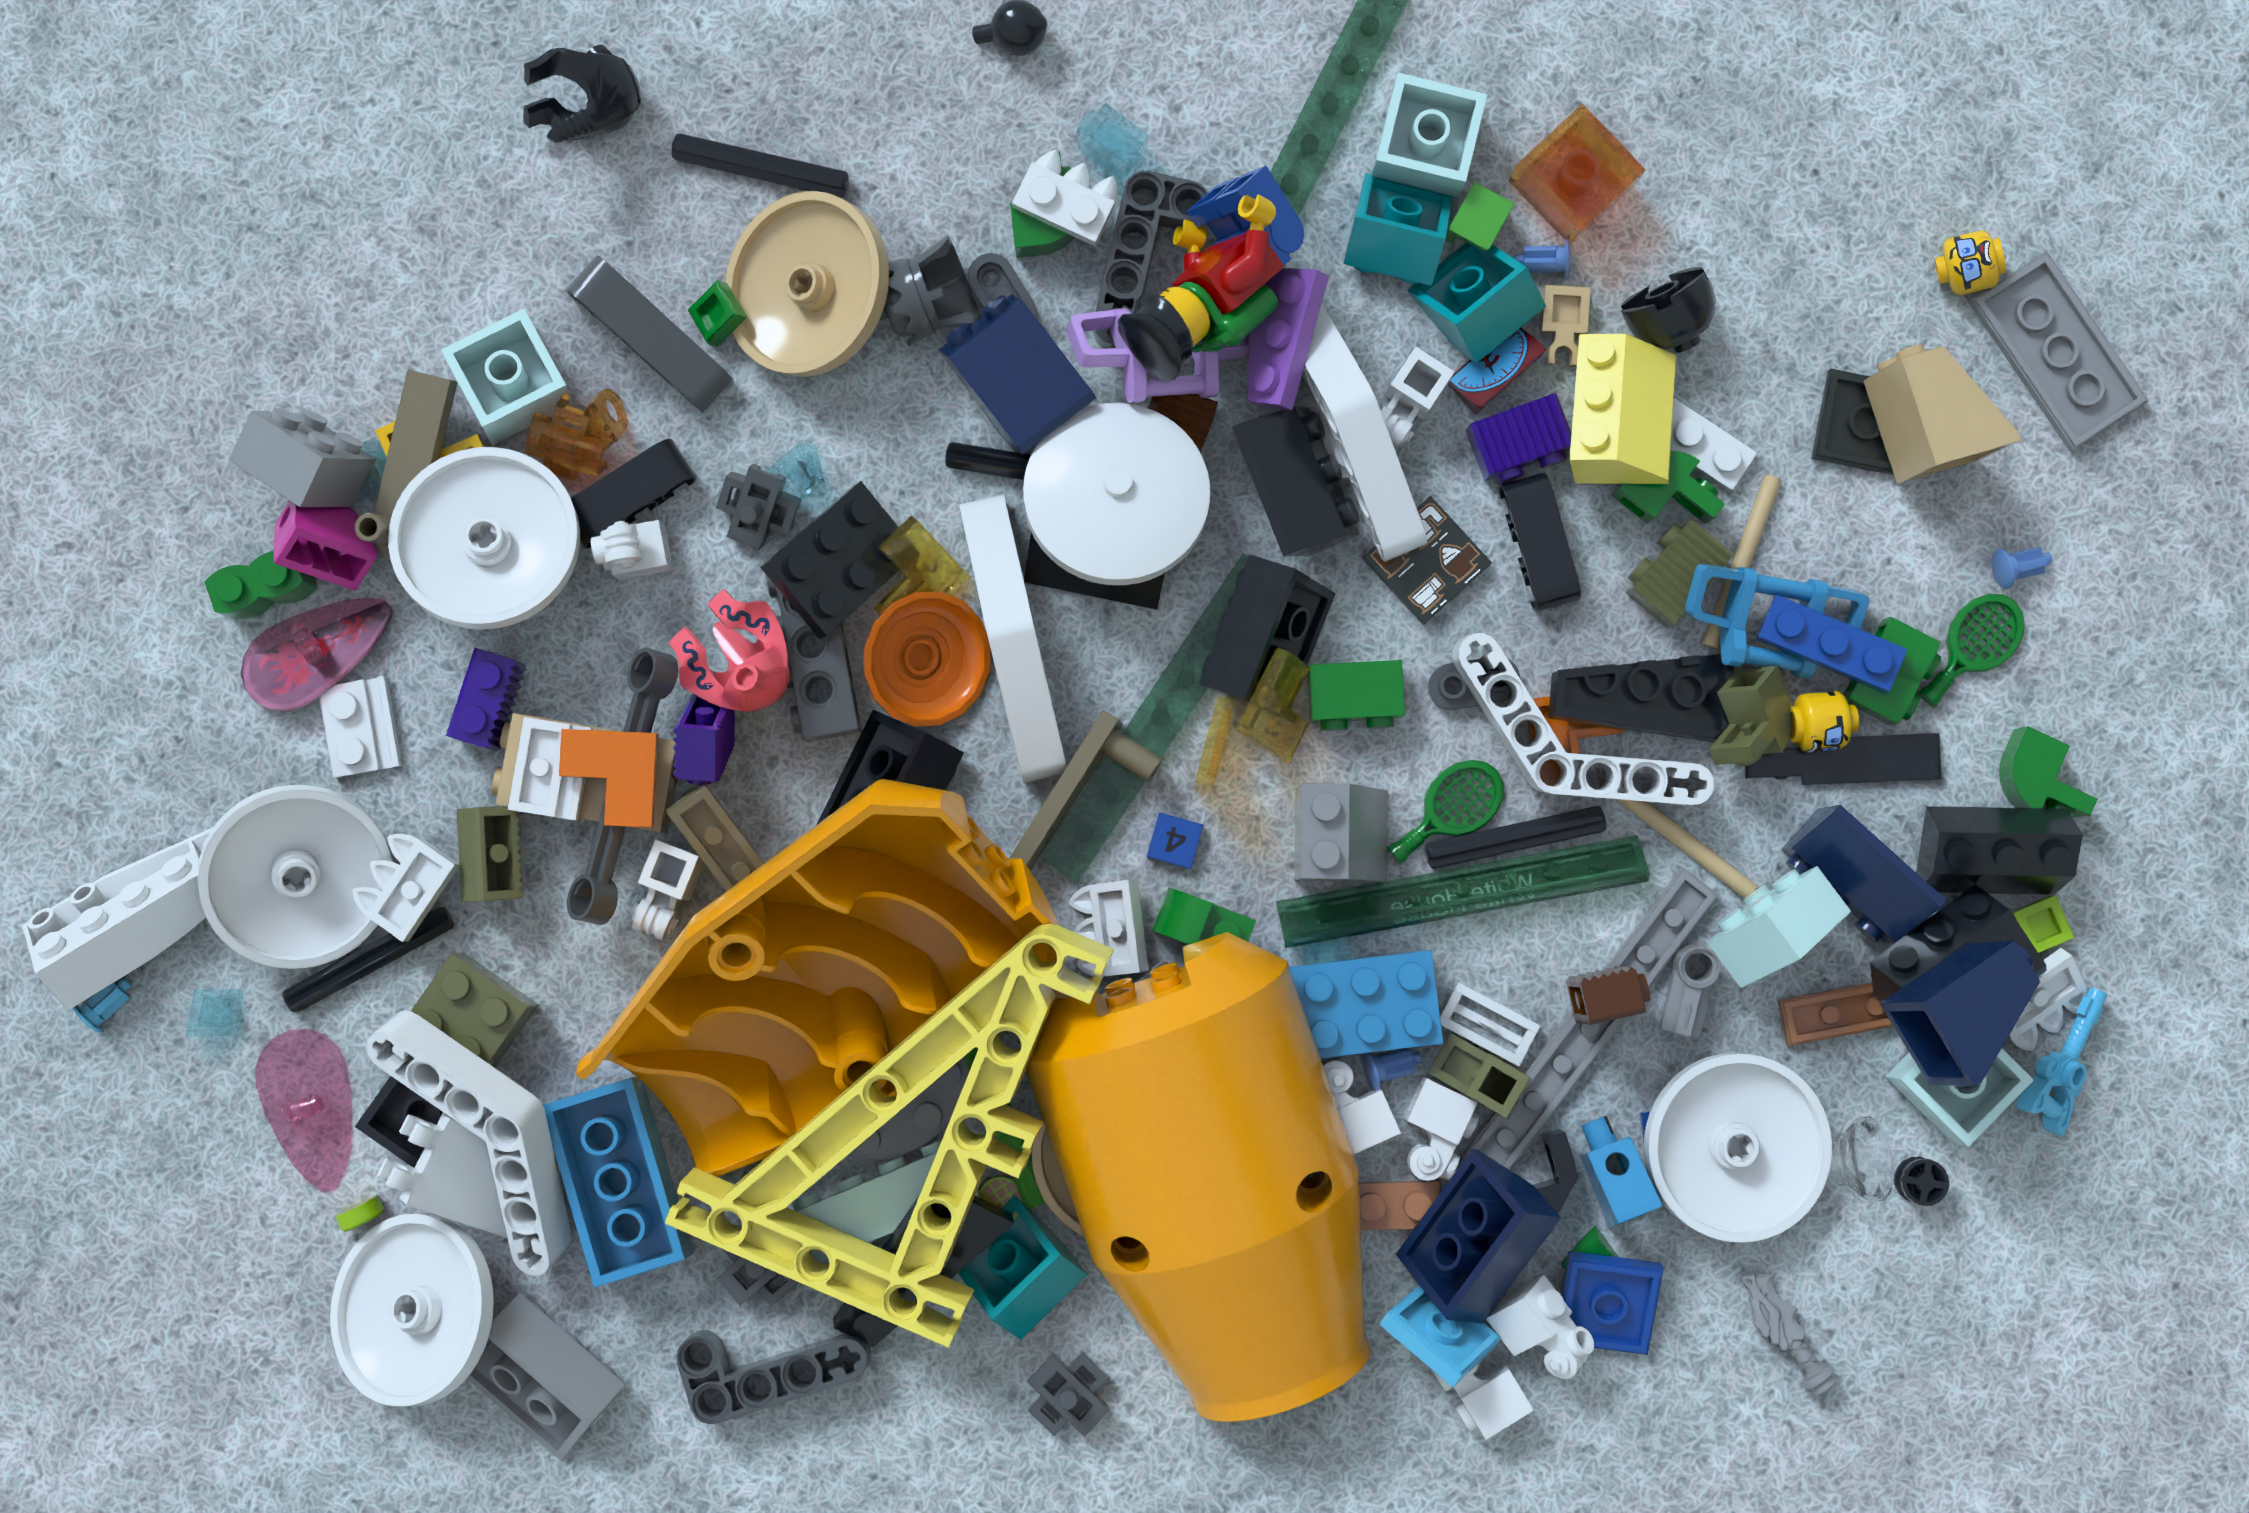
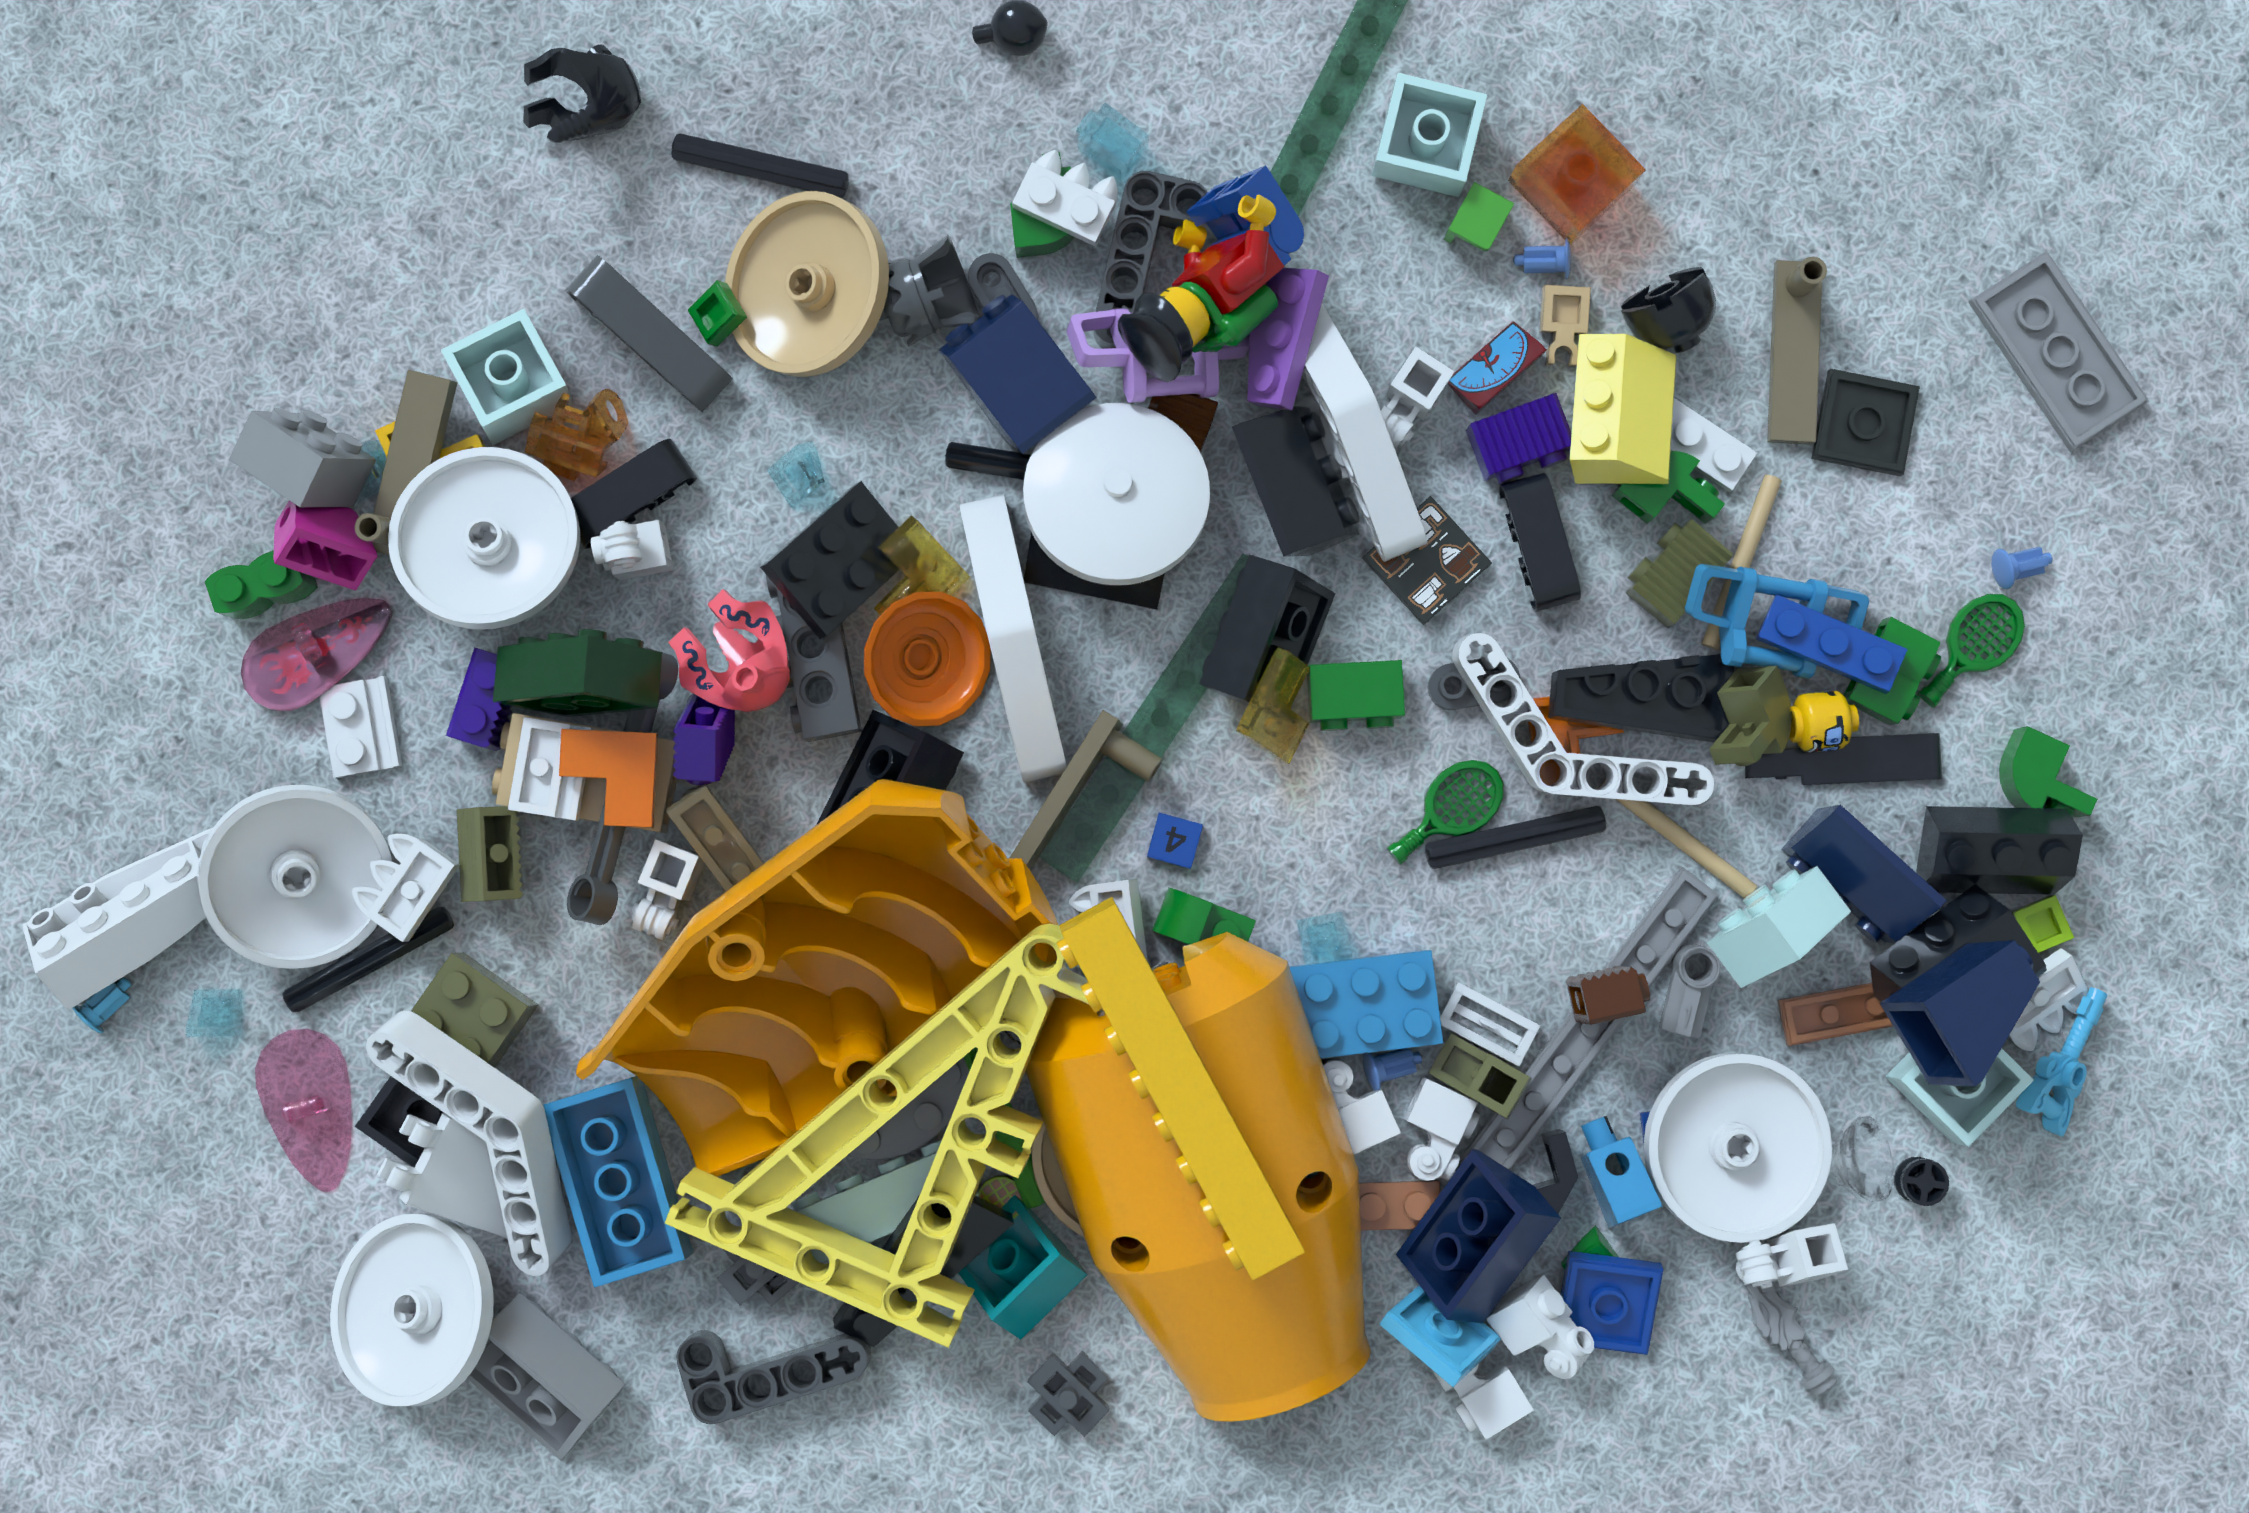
lime tile [334,1194,385,1232] -> none
dark grey piece [716,464,802,550] -> none
clear yellow tile [1193,696,1235,791] -> none
clear green tile [1276,835,1650,948] -> none
light grey slope [1294,783,1387,882] -> none
teal slope [1343,173,1453,286] -> none
teal slope [1407,242,1546,363] -> none
tan slope [1863,344,2021,485] -> none
yellow head [1934,230,2006,295] -> none
none -> dark green brick [493,629,662,717]
none -> yellow brick [1056,897,1305,1281]
none -> white brick [1736,1223,1848,1289]
none -> dark tan piece [1767,257,1827,445]

